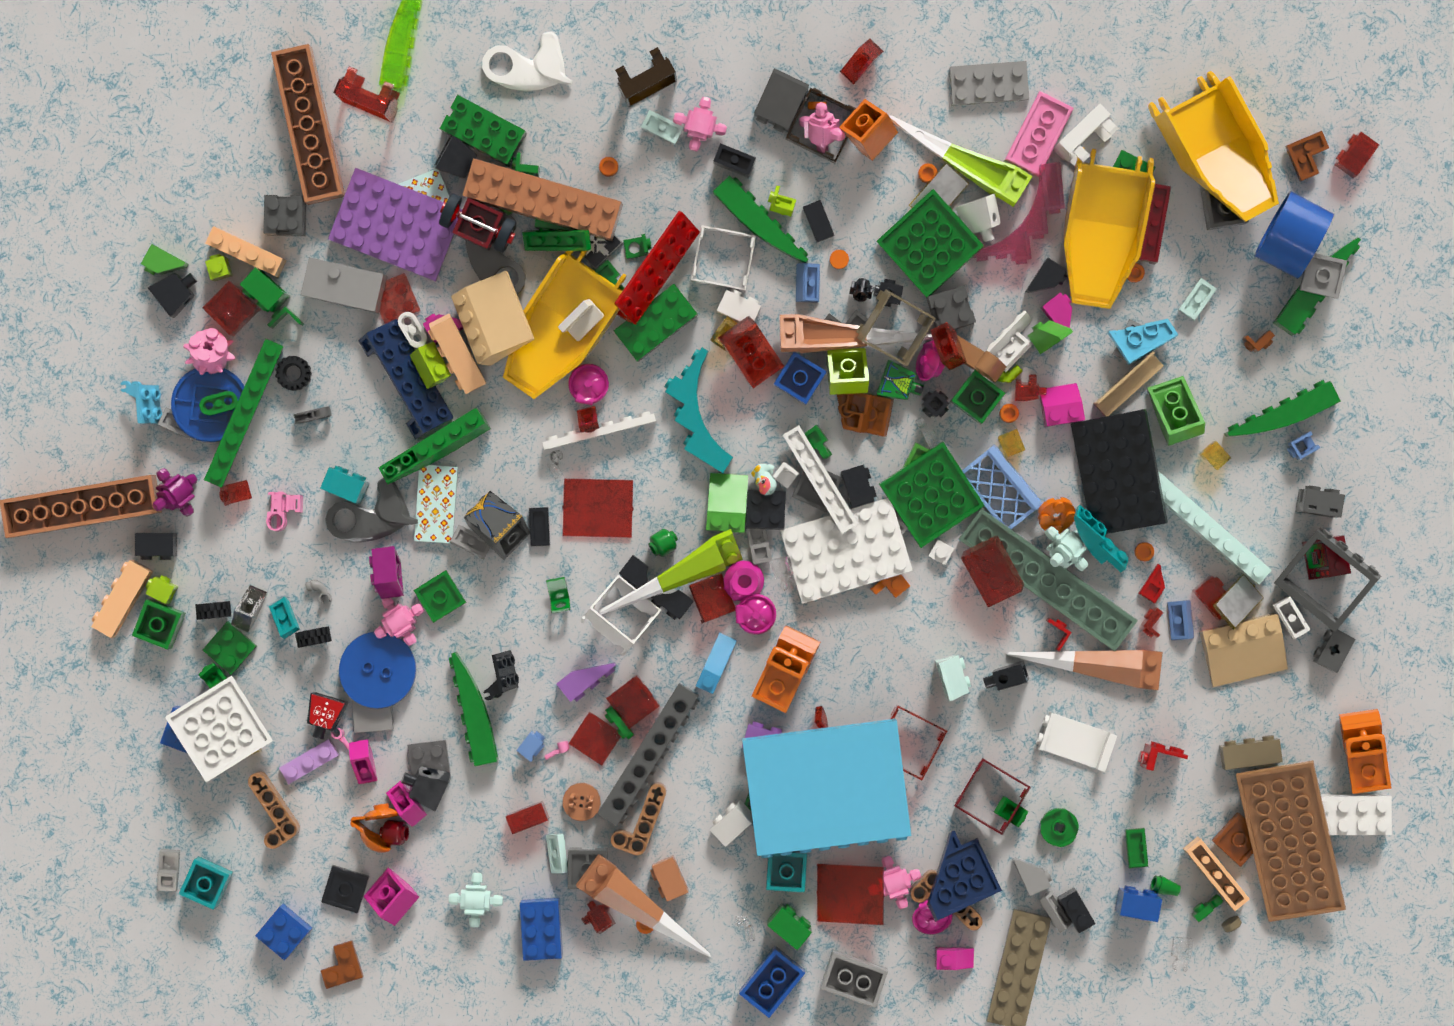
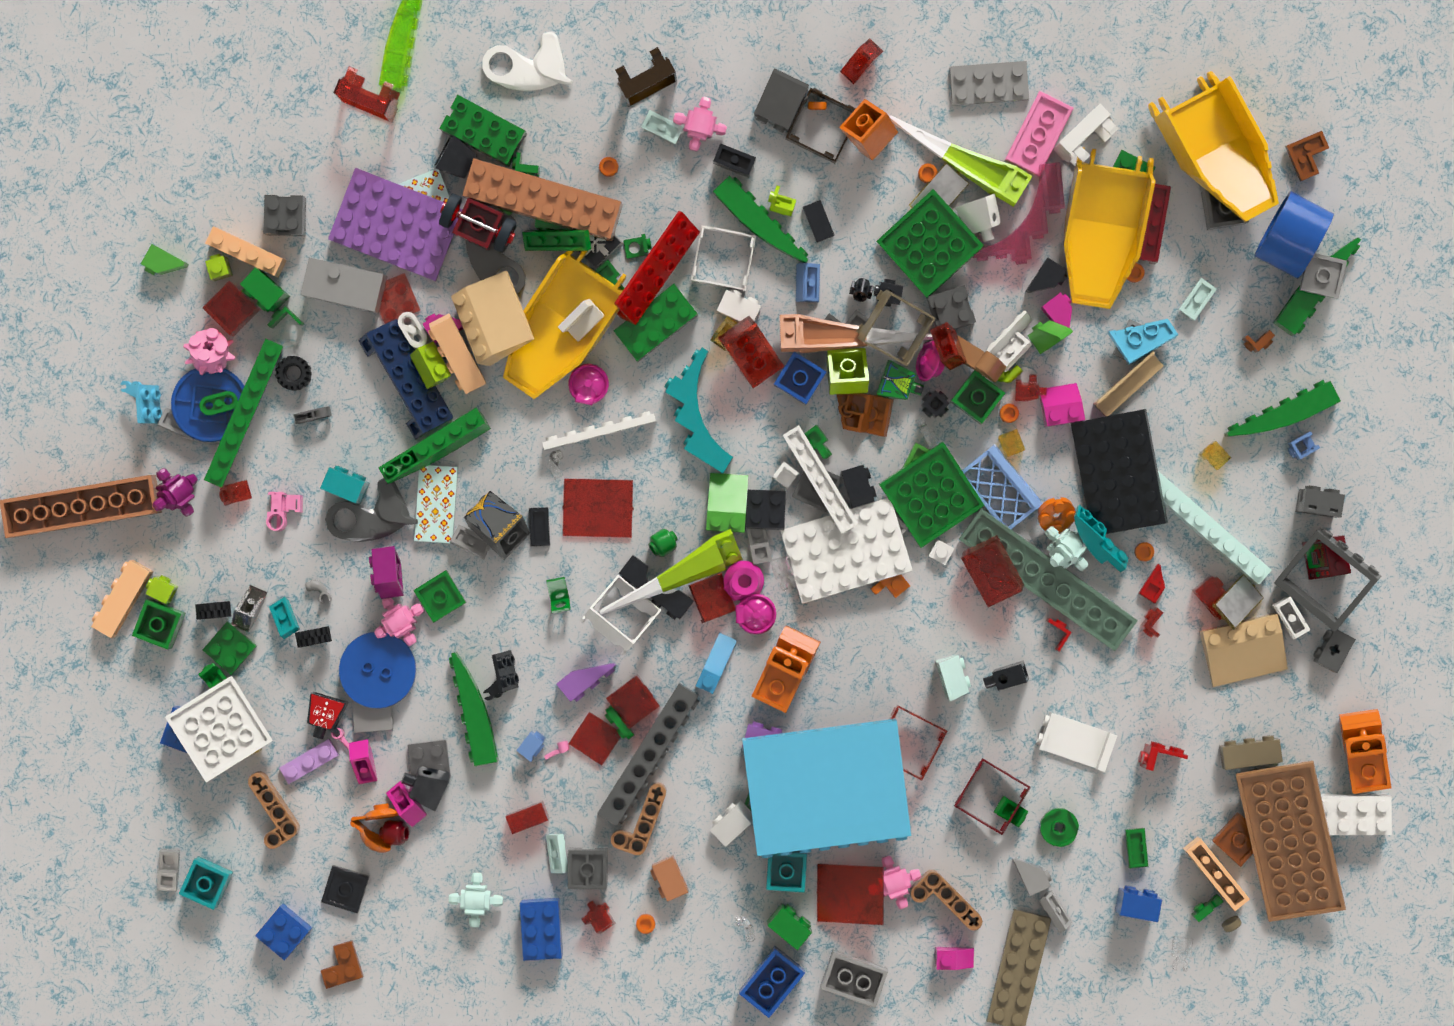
black brick [135,533,177,560] -> none
black torso [148,273,198,318] -> none
nougat brick [271,44,345,205] -> none
dark pink slope [363,867,419,926] -> none
nougat plate [563,783,601,821] -> none
nougat plate [576,854,711,957] -> none
clear red plate [577,406,599,433] -> none
animal [751,464,777,495] -> none
bright pink piece [799,102,845,154] -> none
clear red tile [815,706,828,728] -> none
orange tile [830,250,849,269] -> none
dark pink piece [912,900,953,935] -> none
dark blue wing [927,830,1002,922] -> none
nougat plate [1007,650,1163,690] -> none
black brick [1058,888,1095,933] -> none
bright green slope [1147,376,1205,446] -> none
green cone [1150,875,1181,896] -> none
medium blue slope [1167,600,1194,640] -> none
clear red brick [1335,132,1379,178] -> none

